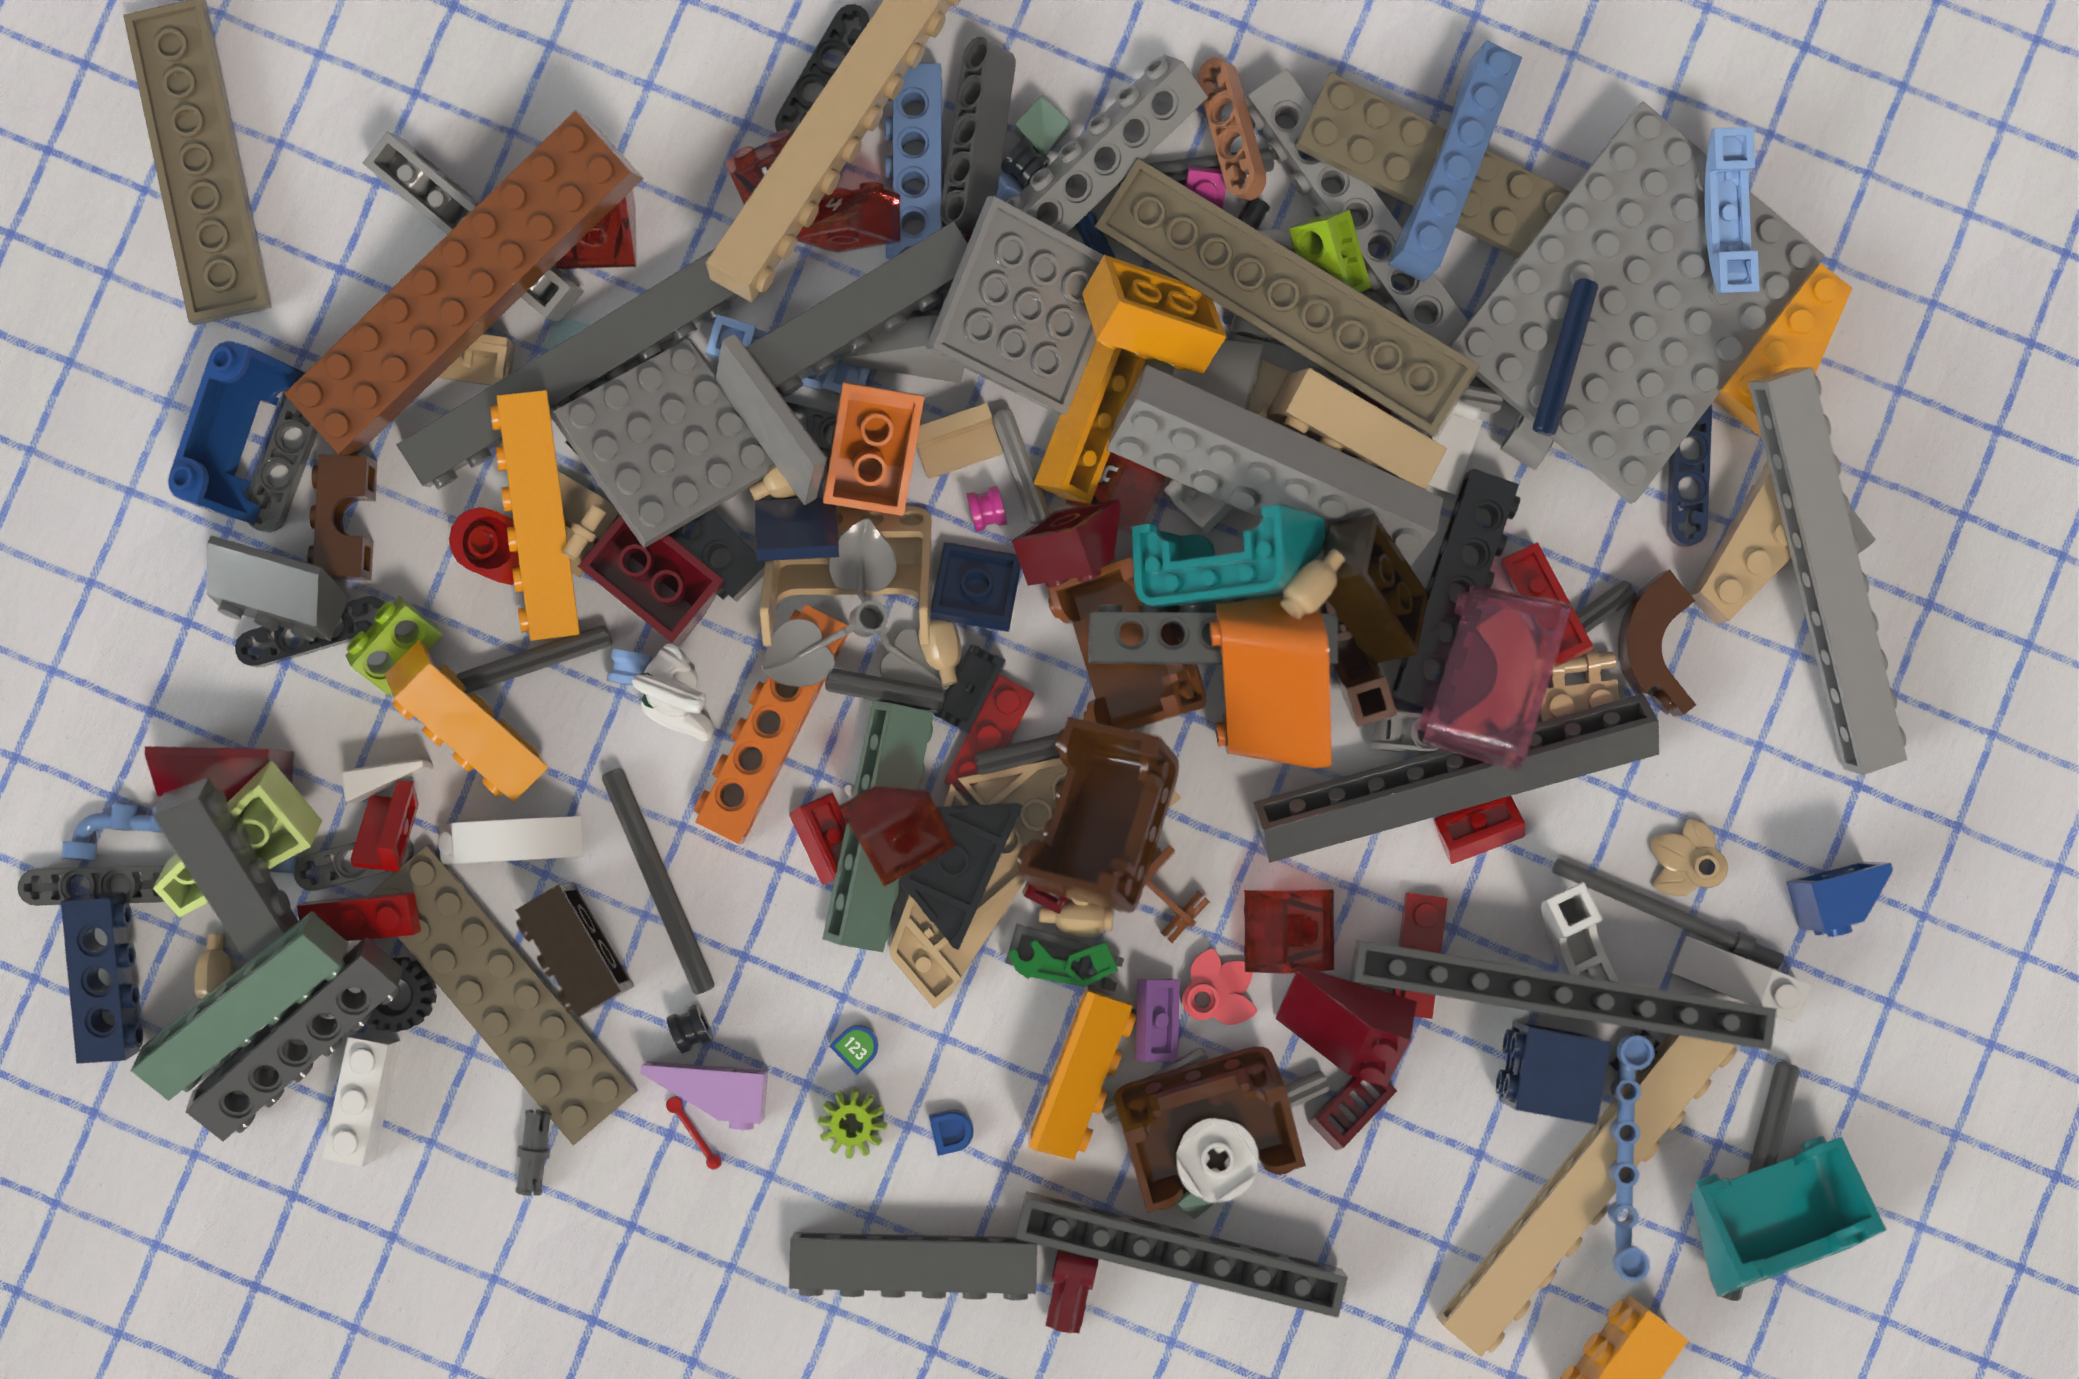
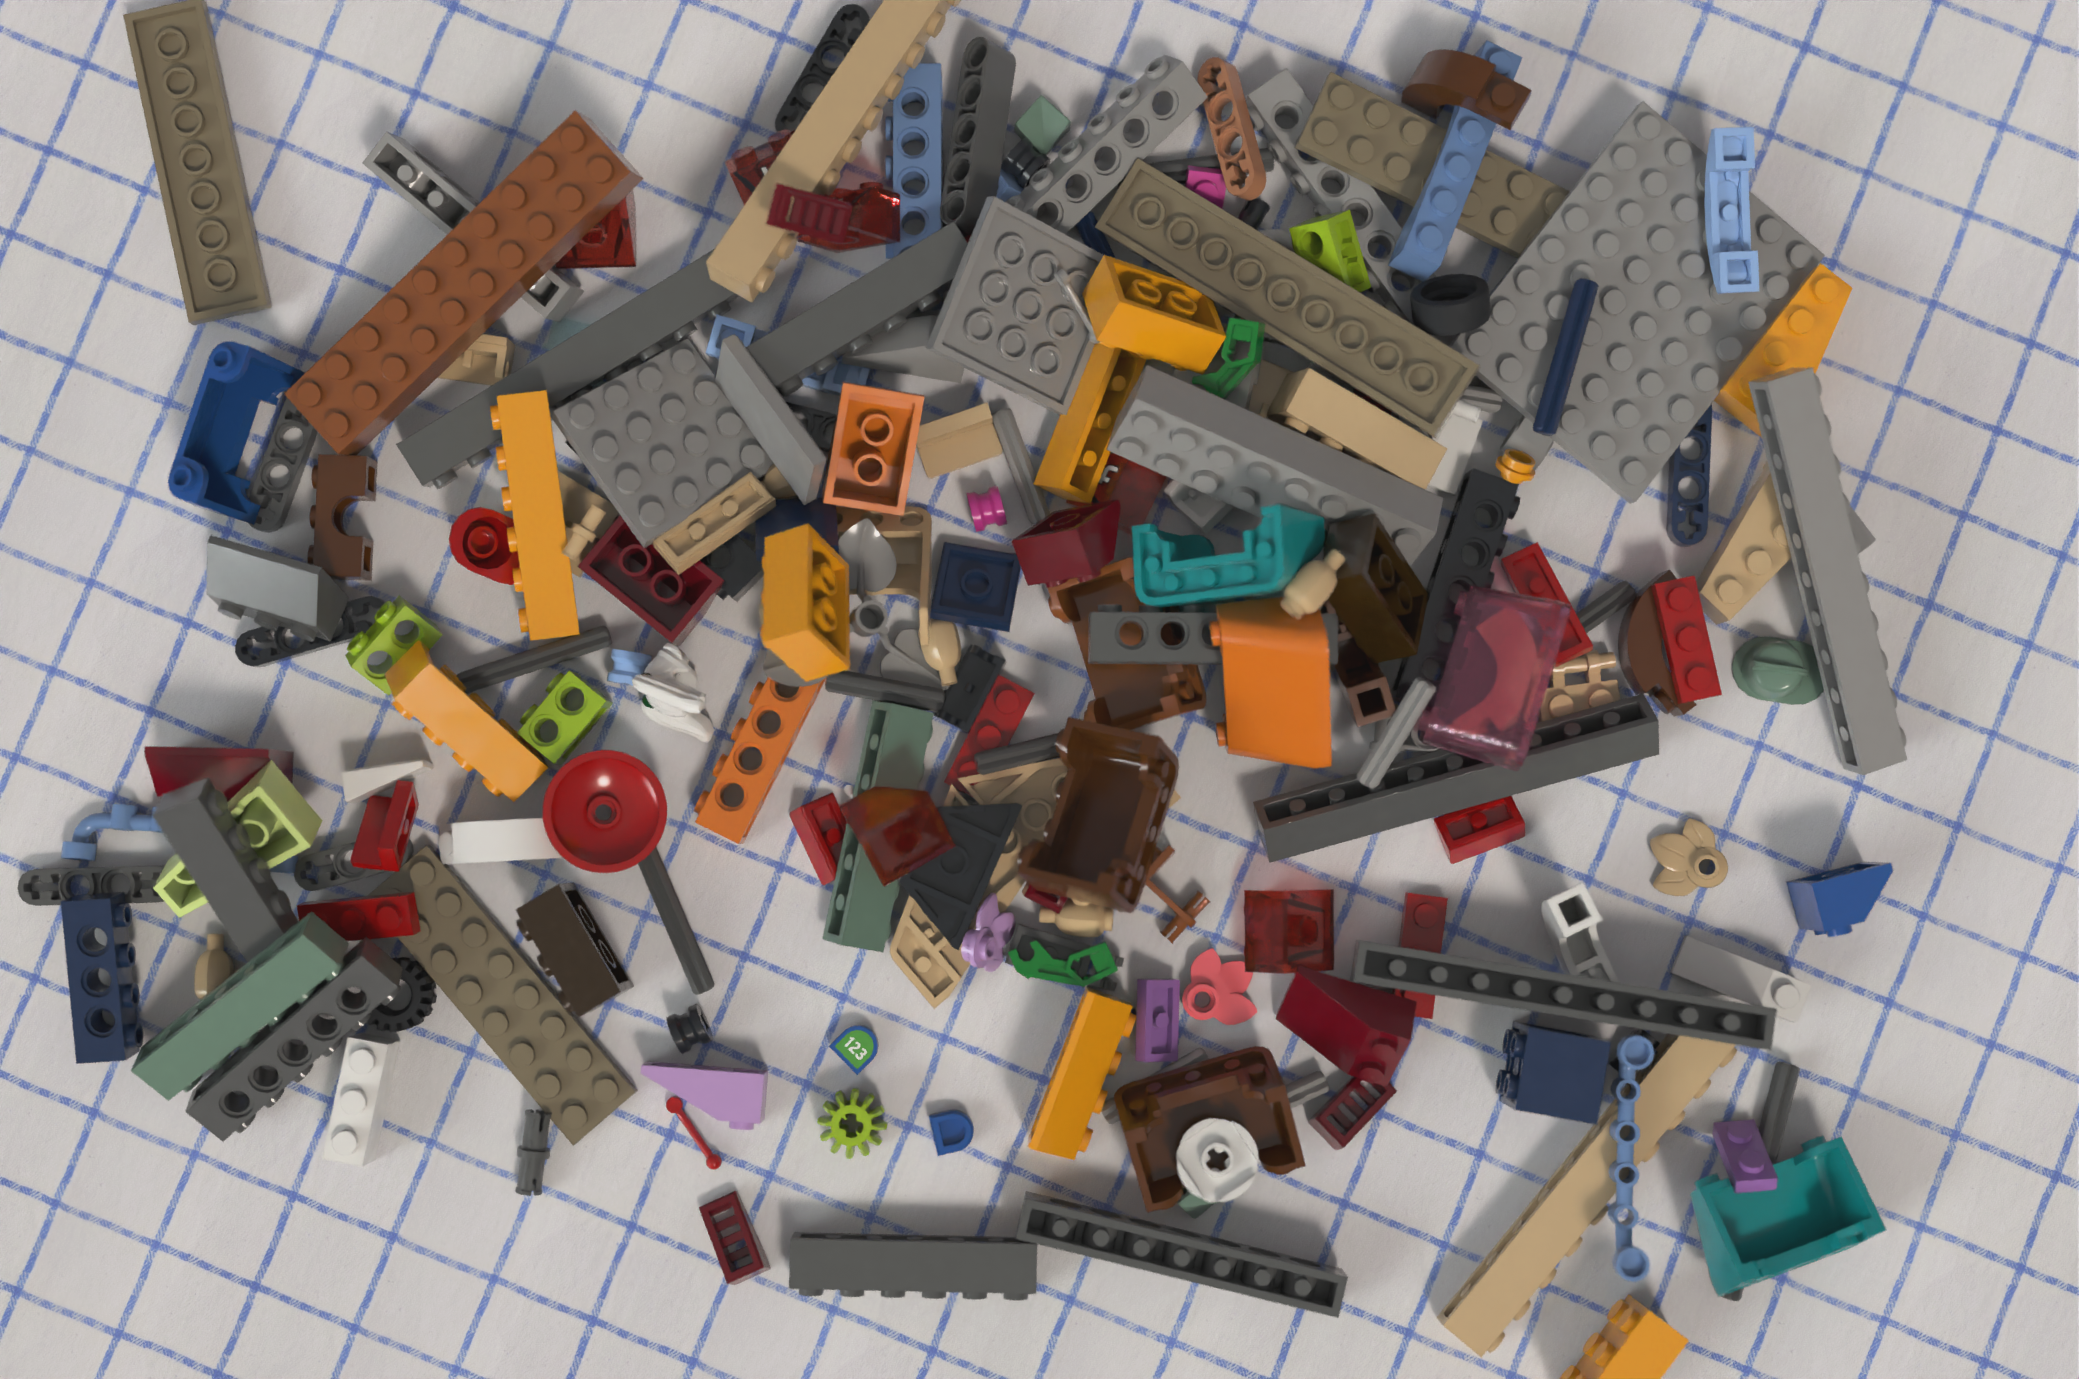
dark red piece [1045,1249,1099,1333] -> none
dark grey bar [1552,858,1784,969] -> none
none -> lime brick [517,670,613,765]
none -> red dish [542,750,667,873]
none -> tan tile [653,472,777,575]
none -> dark red slope [699,1191,771,1285]
none -> light orange brick [760,524,850,682]
none -> dark red slope [766,183,852,244]
none -> lavender plate [961,892,1015,972]
none -> light grey hinge [1054,269,1100,344]
none -> green piece [1192,318,1265,400]
none -> light grey axle [1357,677,1436,789]
none -> reddish brown arch [1401,49,1532,130]
none -> black tyre [1410,274,1491,336]
none -> light orange plate [1495,449,1536,484]
none -> red plate [1651,575,1722,704]
none -> medium lavender plate [1712,1119,1778,1193]
none -> sand green piece [1732,637,1824,705]

